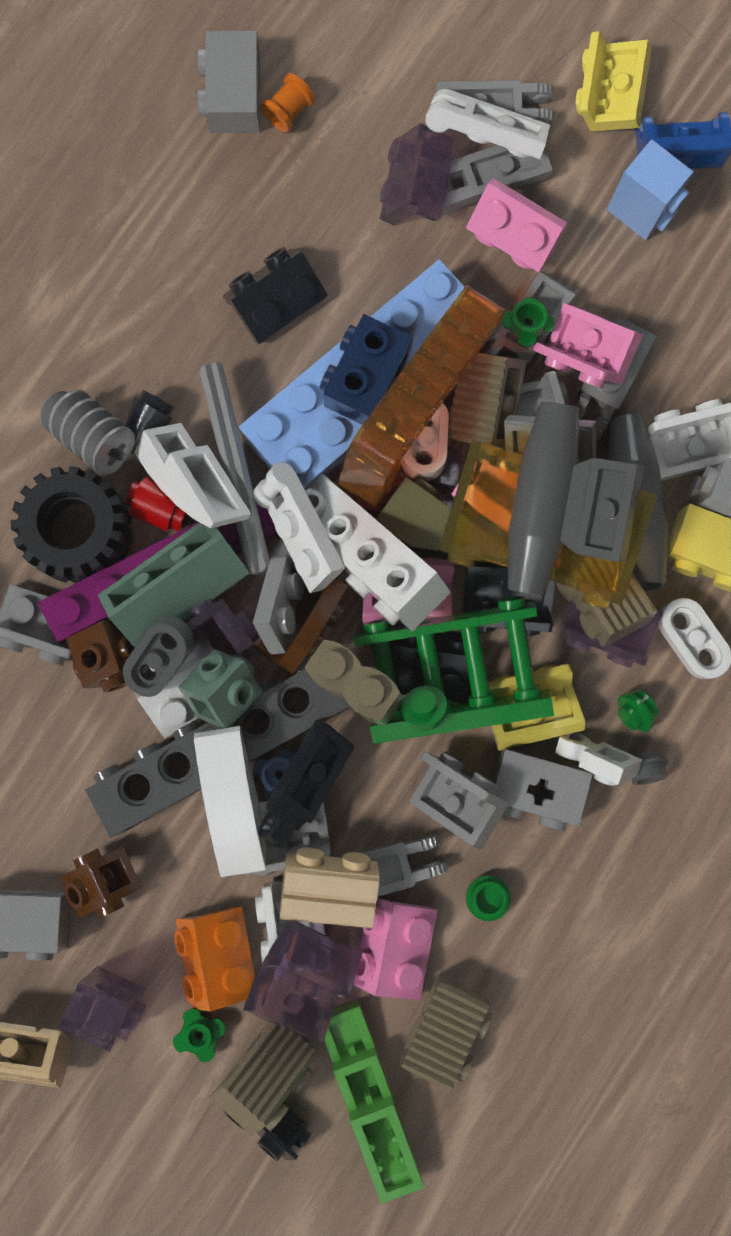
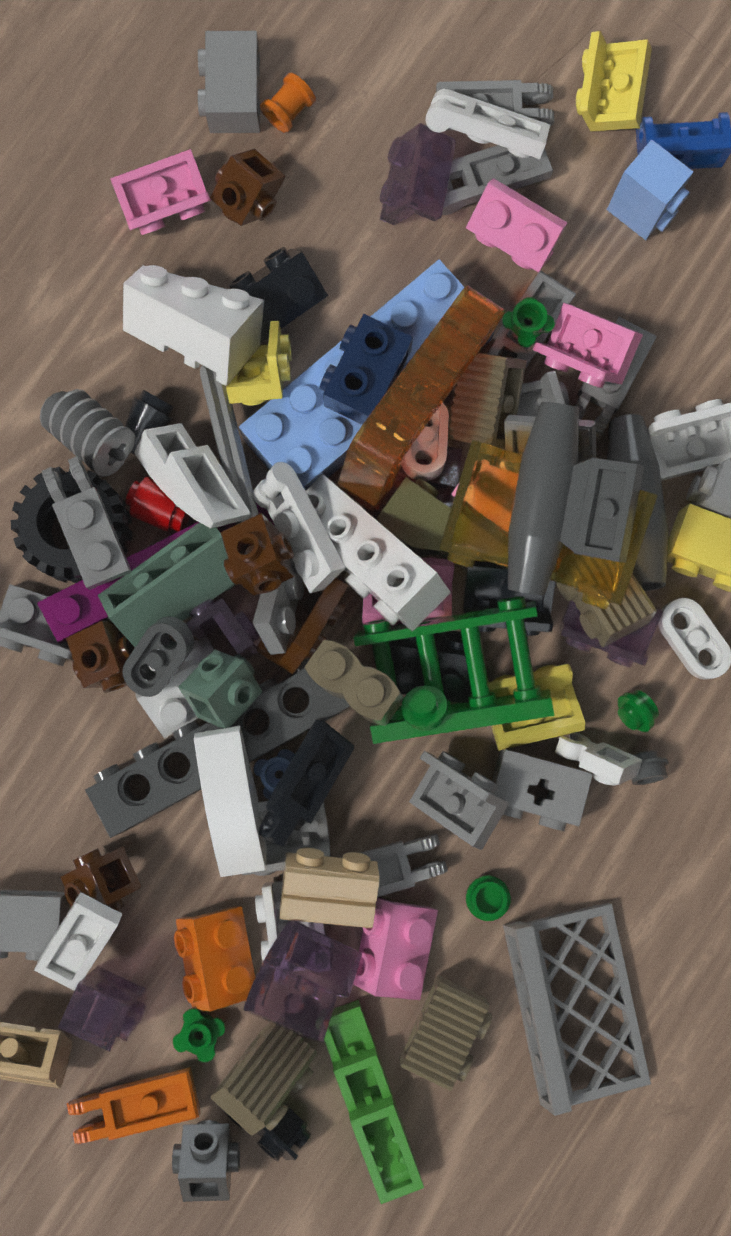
none -> white plate [34,892,122,991]
none -> light grey hinge [42,456,132,590]
none -> orange hinge [66,1067,201,1144]
none -> bright pink bracket [110,149,211,235]
none -> white wedge [123,265,264,386]
none -> dark grey brick [172,1120,240,1202]
none -> reddish brown brick [210,148,286,226]
none -> reddish brown brick [221,513,295,596]
none -> light yellow bracket [226,321,292,406]
none -> light grey fence [503,903,651,1116]

